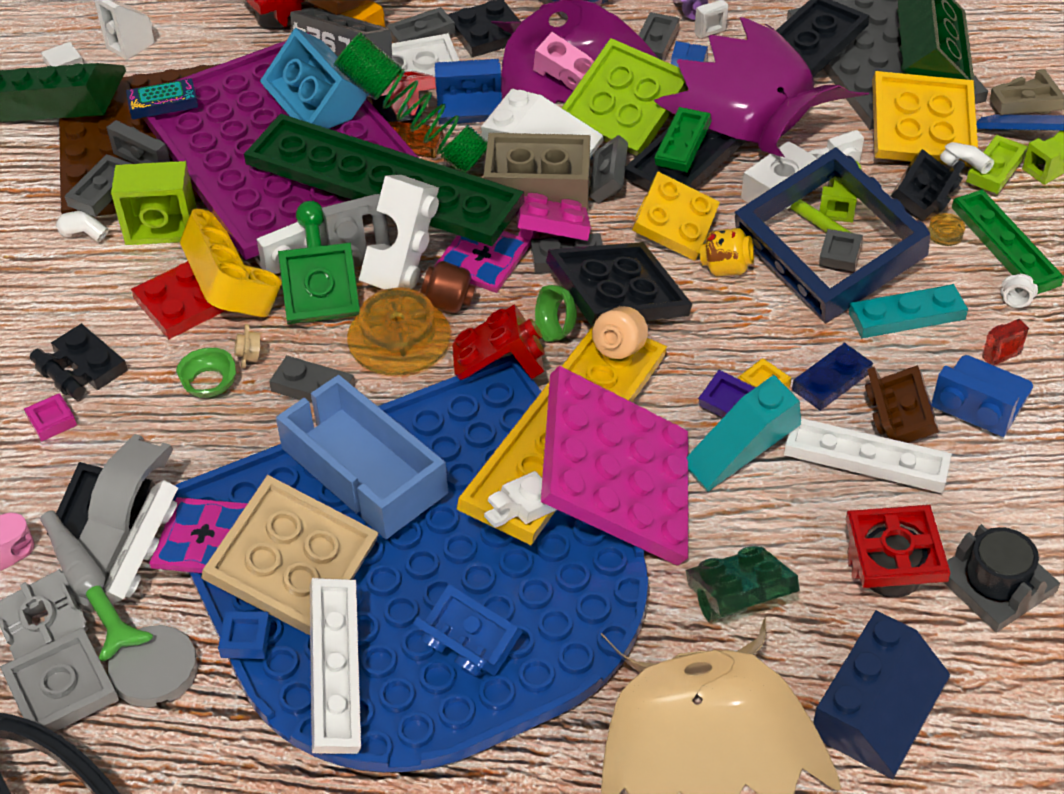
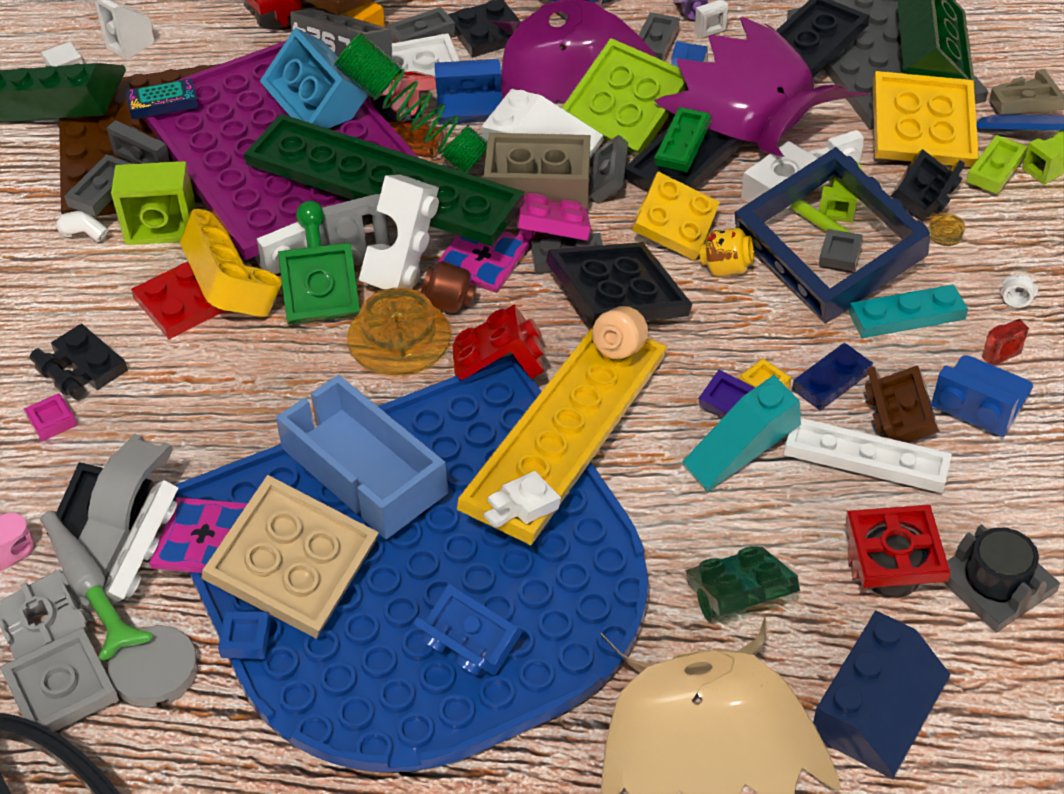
bright green piece [176,348,236,398] -> none
tan plate [234,324,260,369] -> none
dark grey plate [269,355,356,403] -> none
white plate [310,578,361,754] -> none
bright pink leg [533,32,594,91] -> none
bright green piece [535,285,577,342] -> none
dark pink plate [541,366,688,566] -> none
white arm [940,142,994,174] -> none
green tile [951,189,1064,294] -> none

